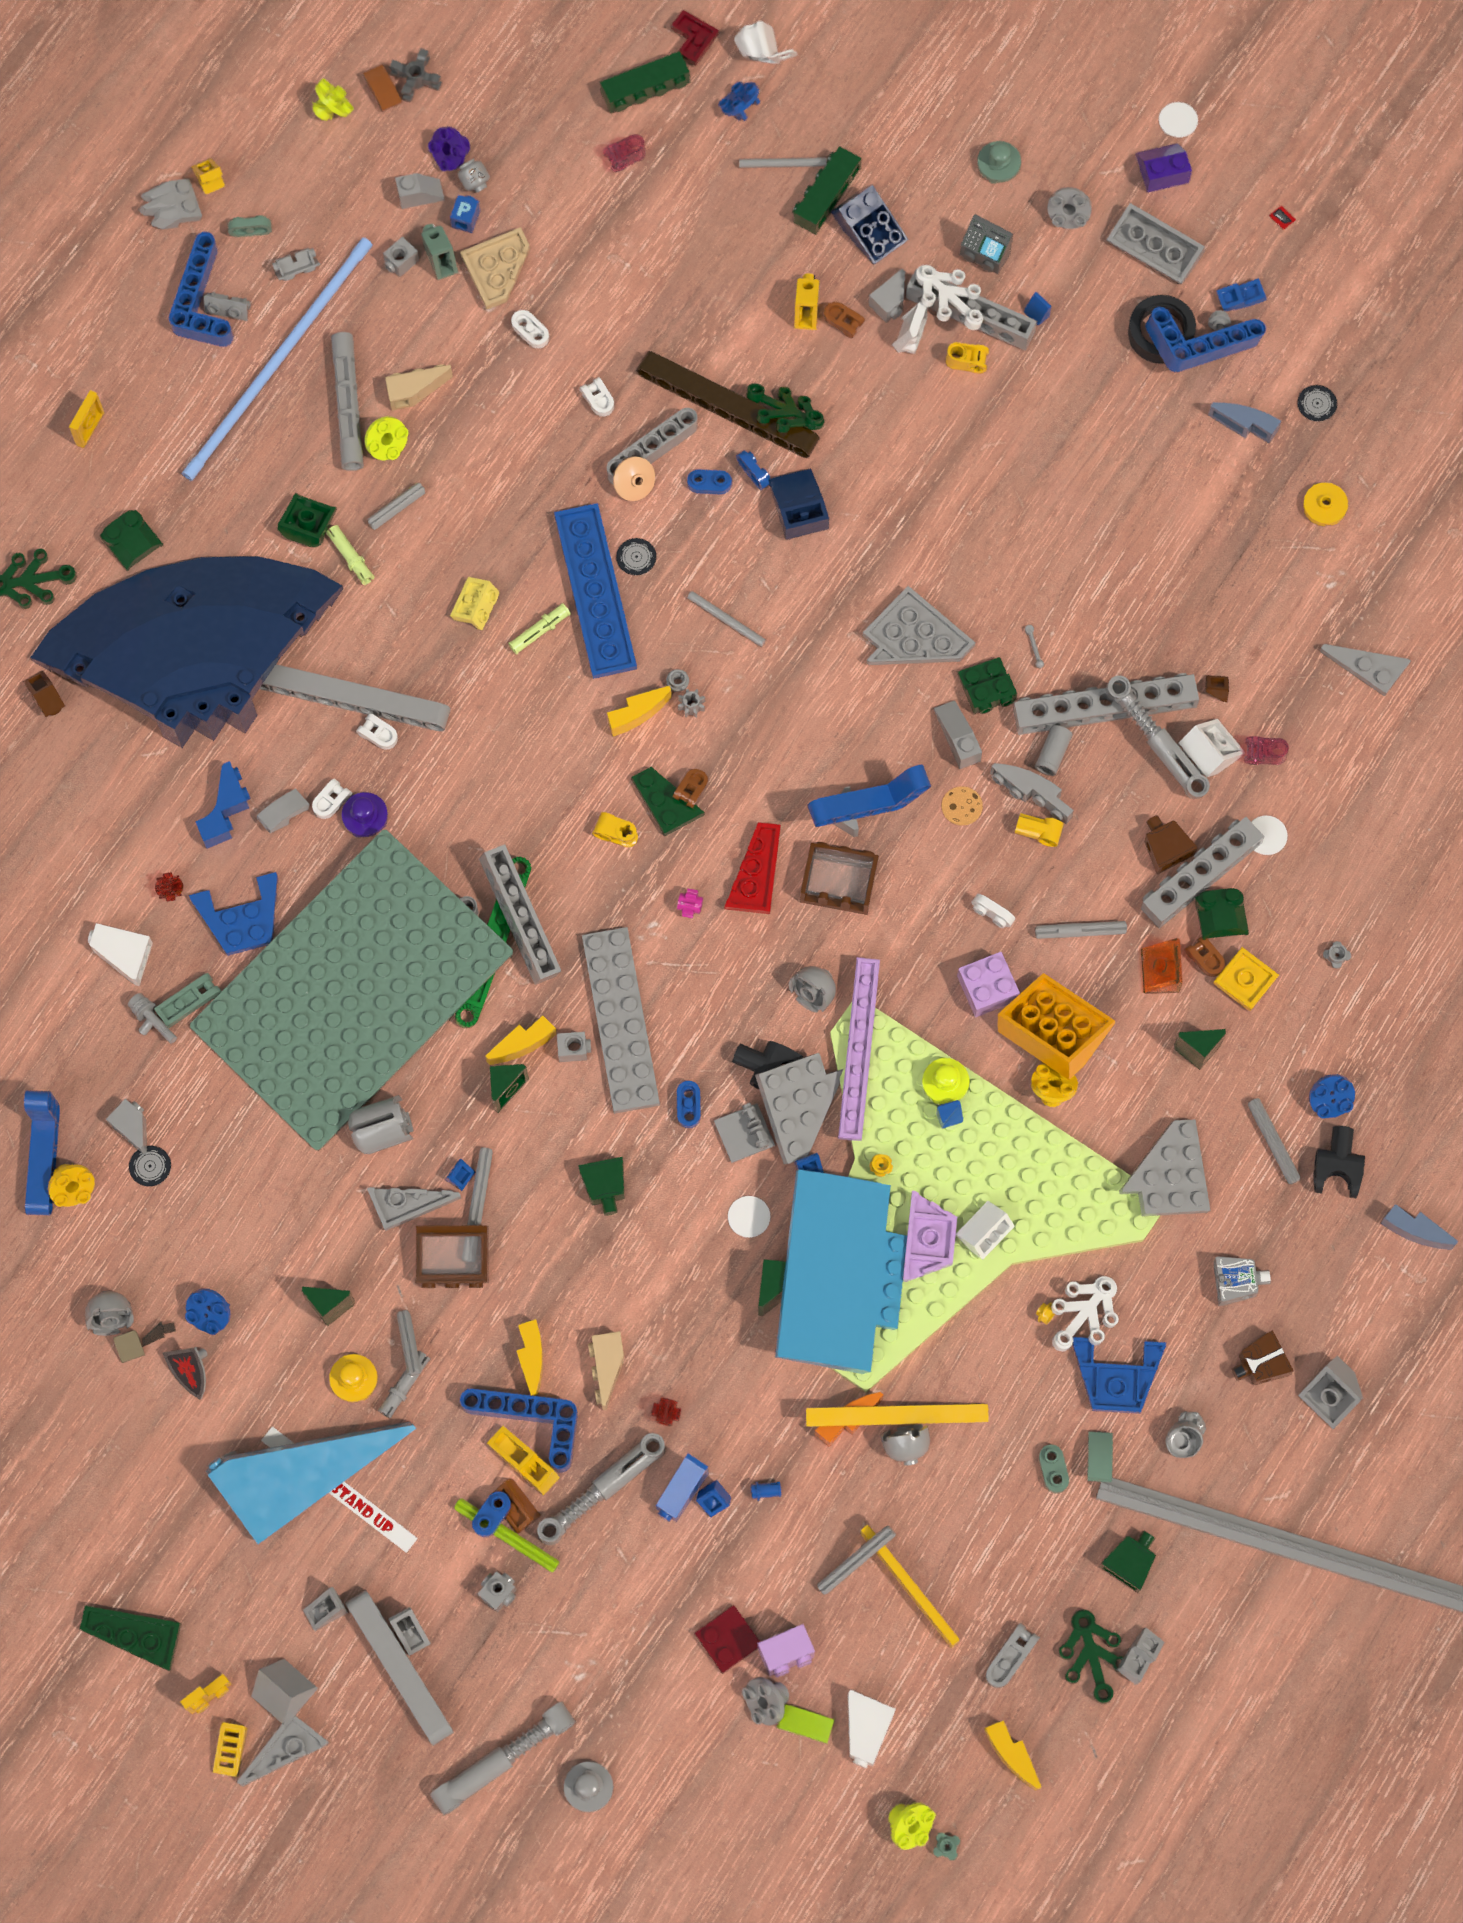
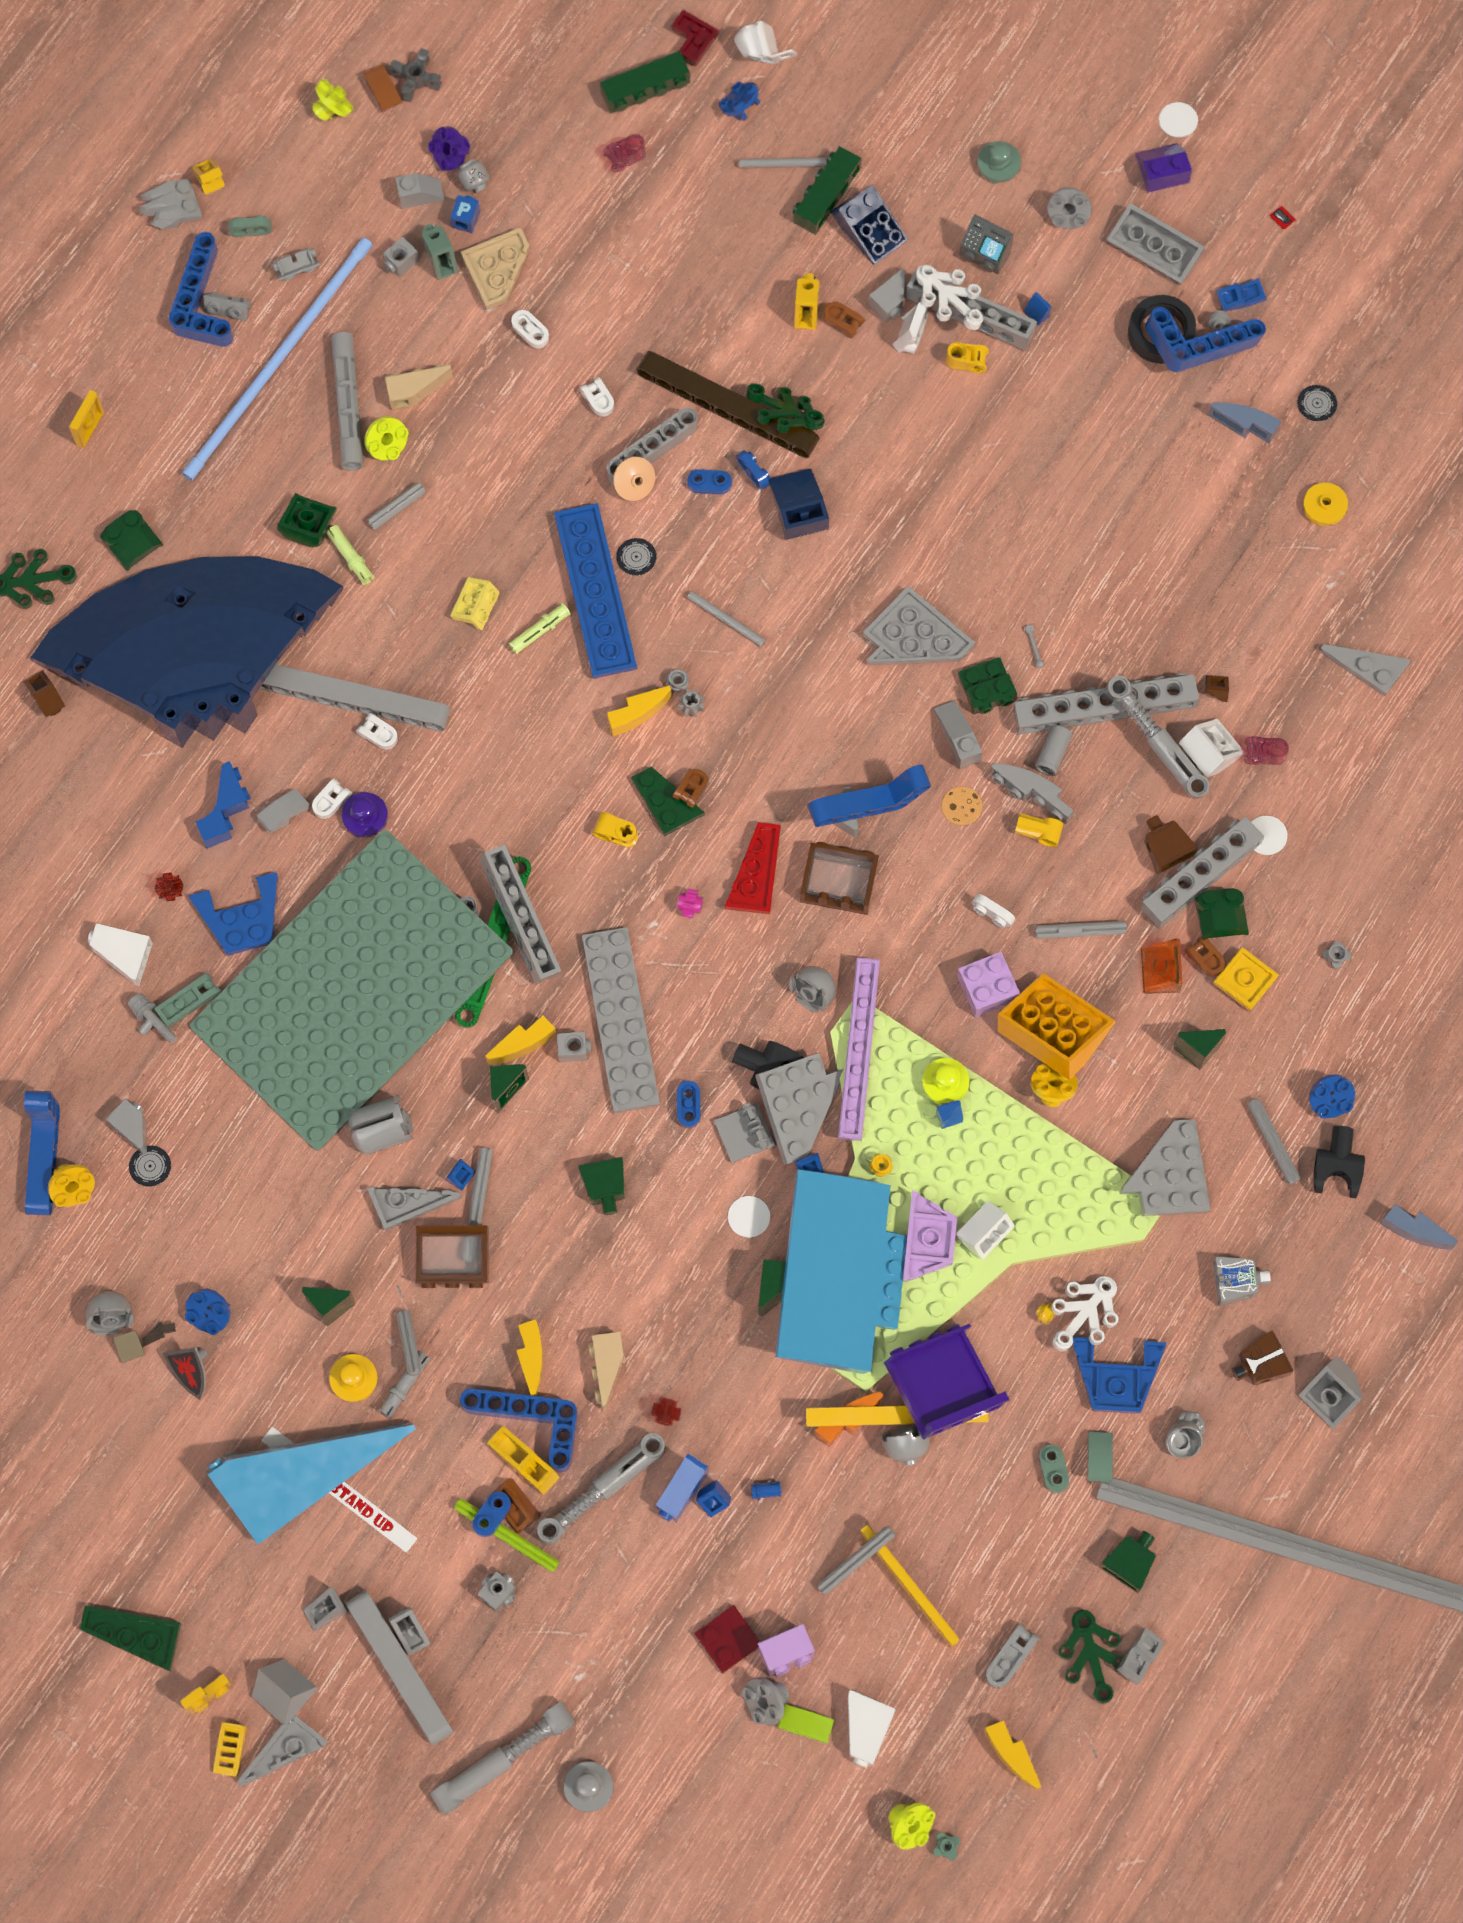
none -> dark purple panel [884,1324,1009,1440]

